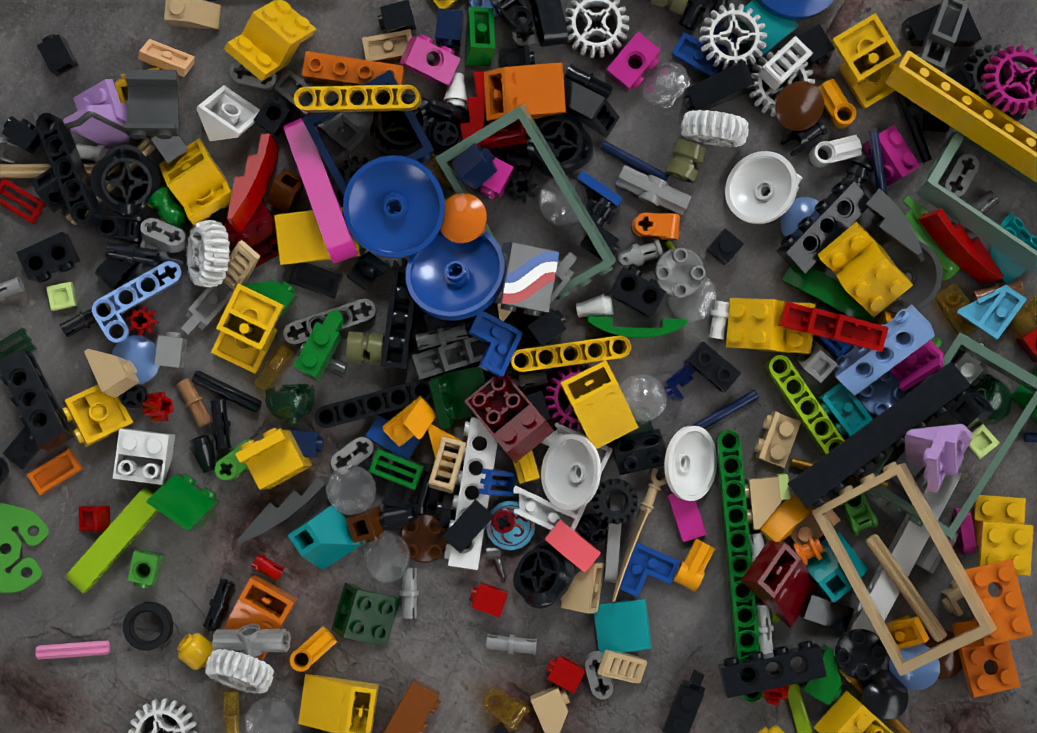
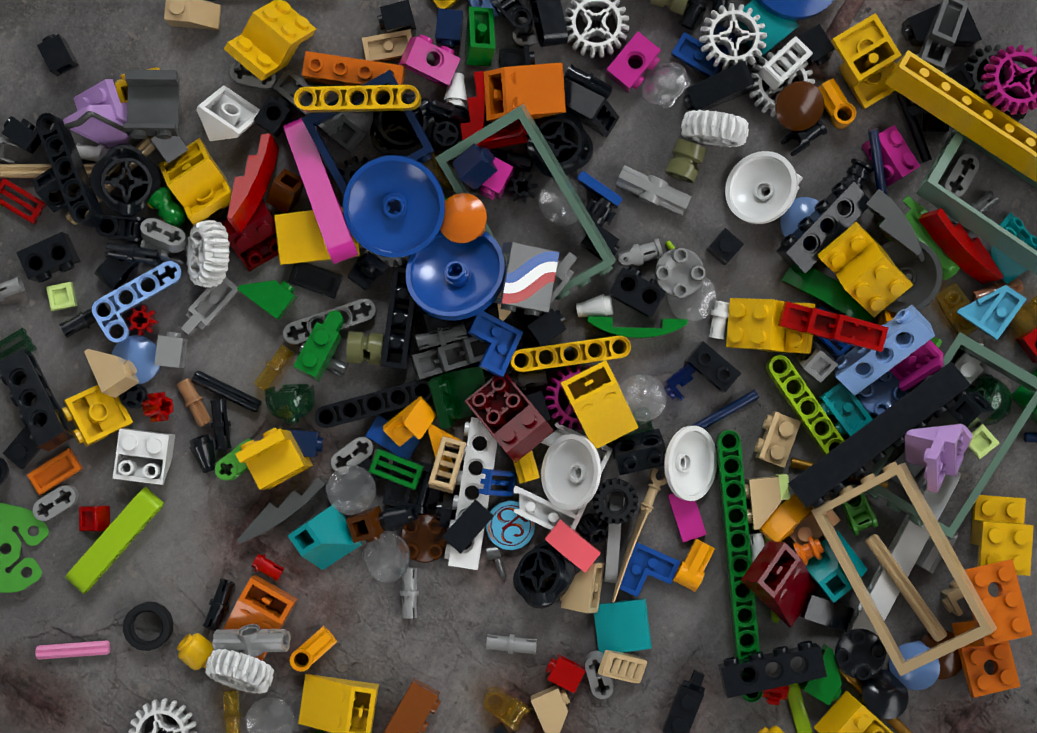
bright green brick [127,549,164,589] -> none
light nougat plate [138,39,195,77] -> none
green slope [146,473,220,532] -> none
yellow bracket [211,283,285,374] -> none
tan slope [223,240,260,290] -> none
dark green bracket [331,582,400,646] -> none
red brick [469,581,508,618] -> none
dark red bush [491,508,516,534] -> none
dark blue bar [600,140,670,181] -> none
orange piece [631,213,680,241] -> none
white pin [756,602,774,654] -> none
white piece [809,135,862,167] -> none
light orange slope [877,614,929,652] -> none
dark pink beam [953,508,977,555] -> none
none -> light grey beam [33,485,79,521]

